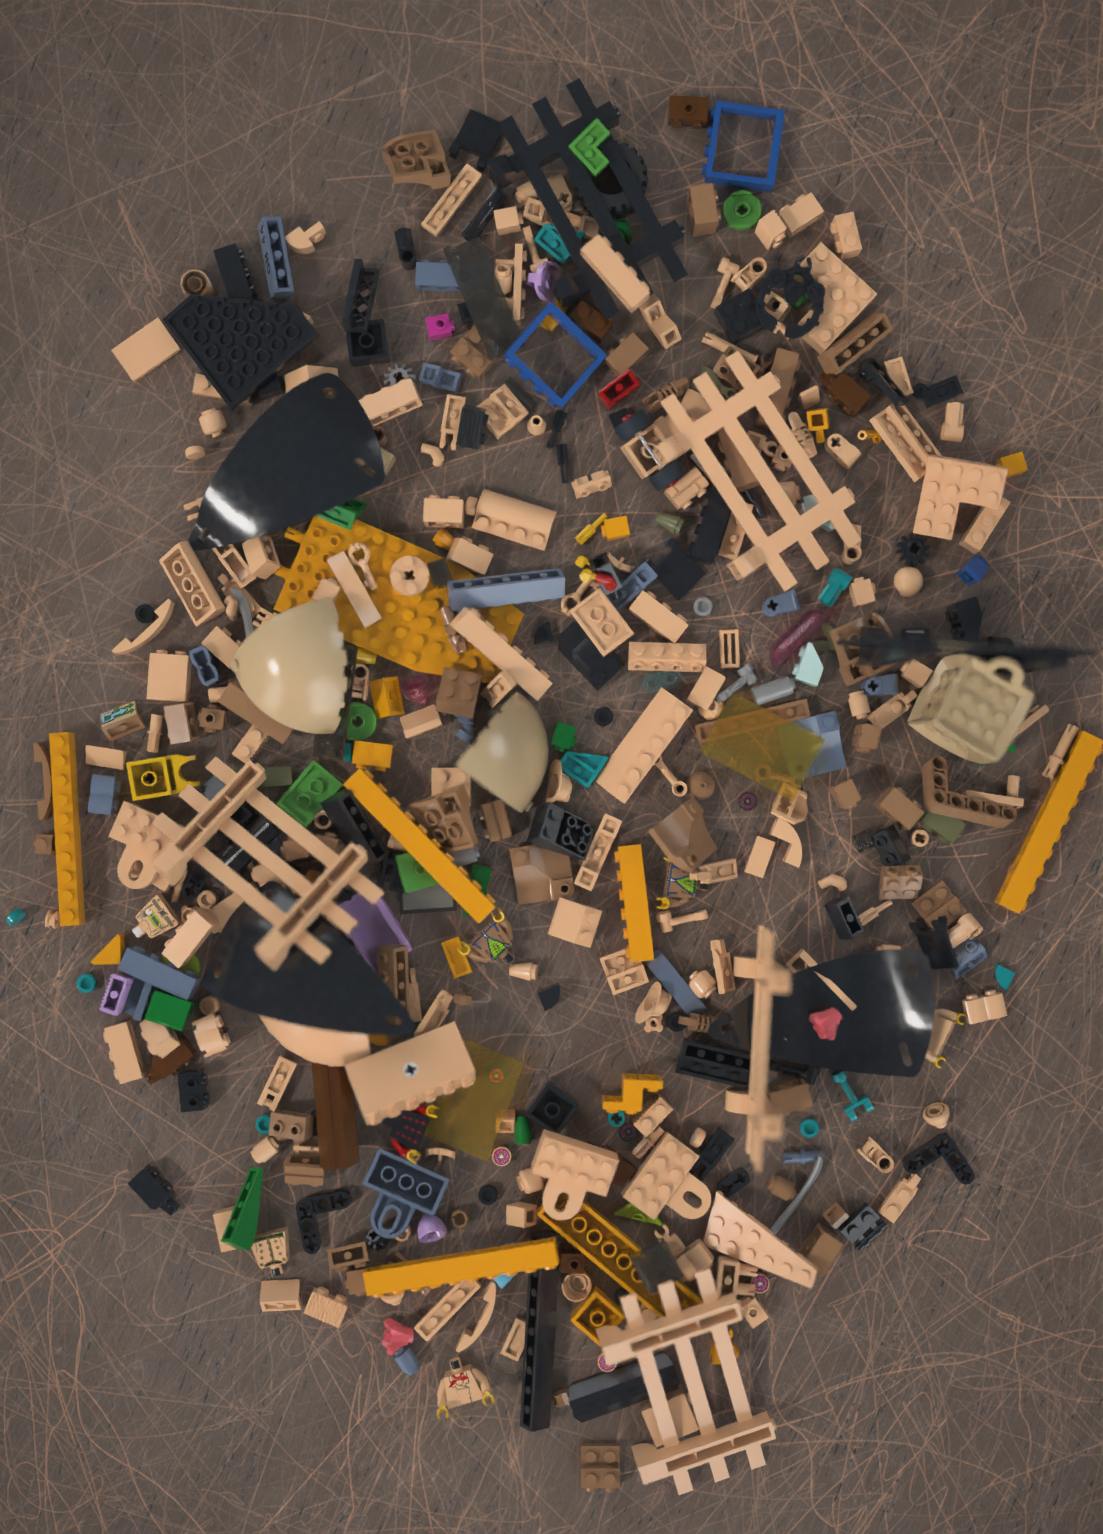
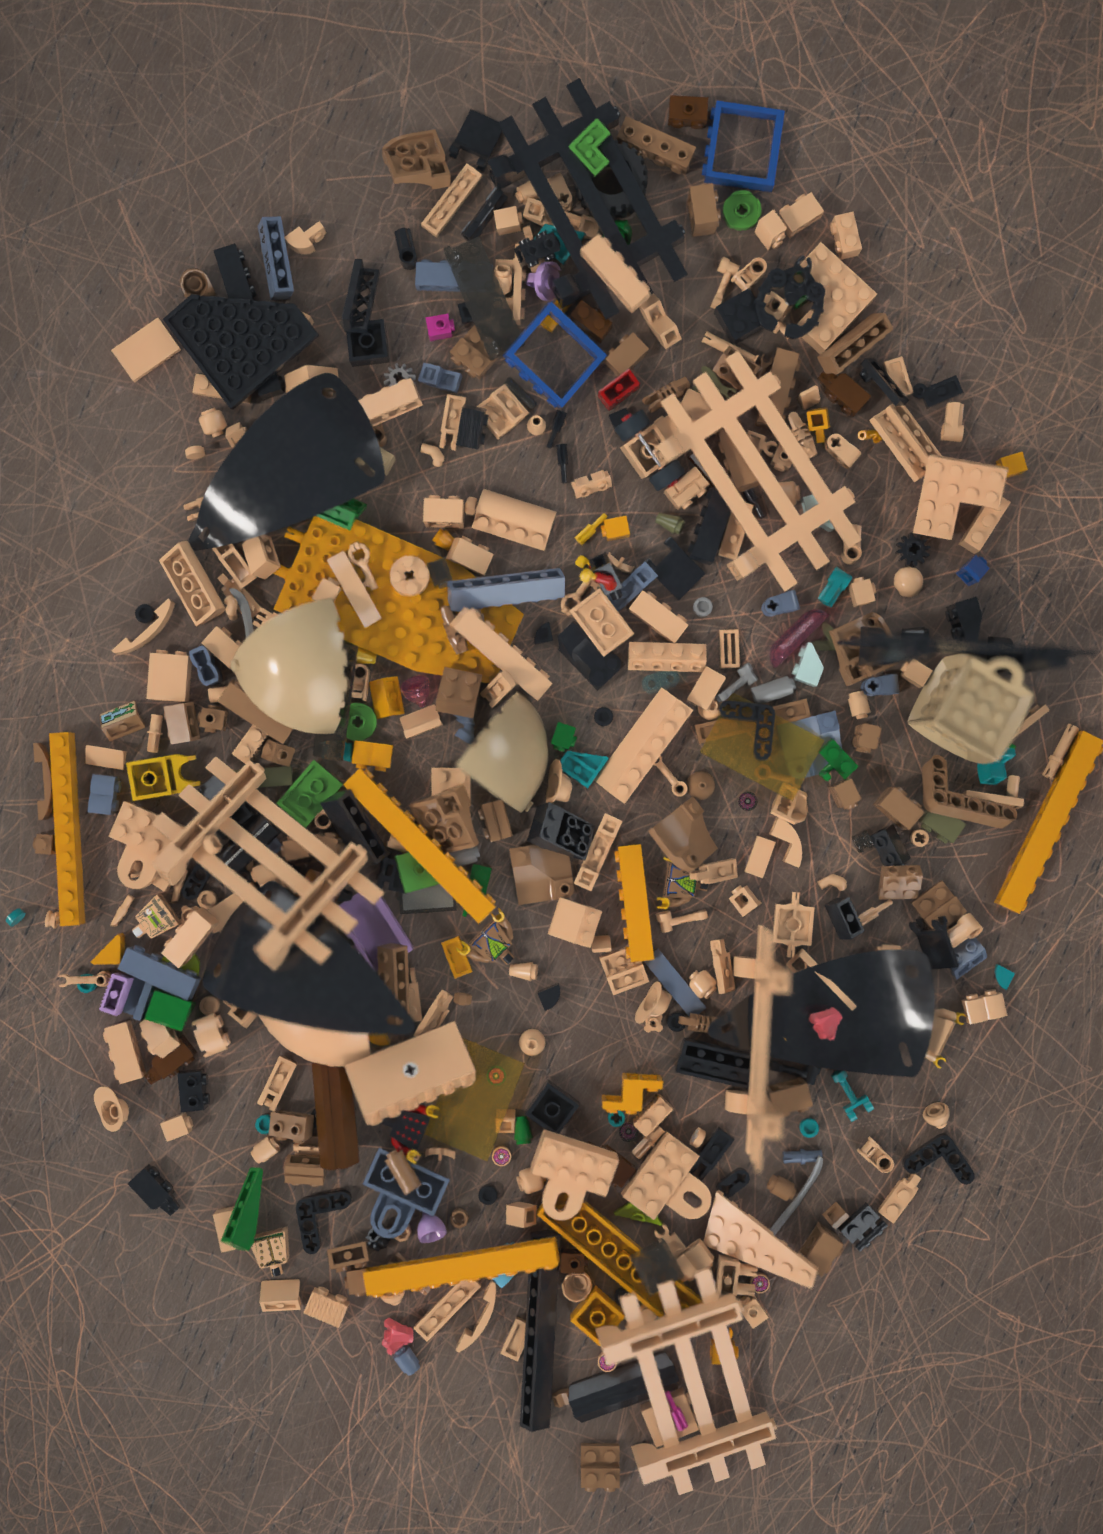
light nougat torso [437,1357,496,1420] -> none
light nougat hinge [867,690,917,729] -> none
none -> light nougat brick [58,971,112,987]
none -> light nougat piece [94,1086,129,1132]
none -> light nougat piece [110,894,135,927]
none -> light nougat brick [160,1112,193,1142]
none -> light nougat tile [203,834,222,855]
none -> light nougat brick [223,1001,258,1029]
none -> light nougat brick [225,422,248,449]
none -> medium nougat brick [261,739,295,767]
none -> medium nougat brick [385,1149,422,1195]
none -> black brick [514,231,560,268]
none -> light nougat brick [519,1029,546,1056]
none -> light nougat slope [592,935,612,953]
none -> medium nougat brick [617,116,696,175]
none -> dark pink axle [665,1391,688,1431]
none -> black beam [719,701,775,761]
none -> light nougat brick [729,885,762,917]
none -> light nougat plate [773,892,815,958]
none -> green plate [818,738,859,781]
none -> teal brick [977,748,1016,785]

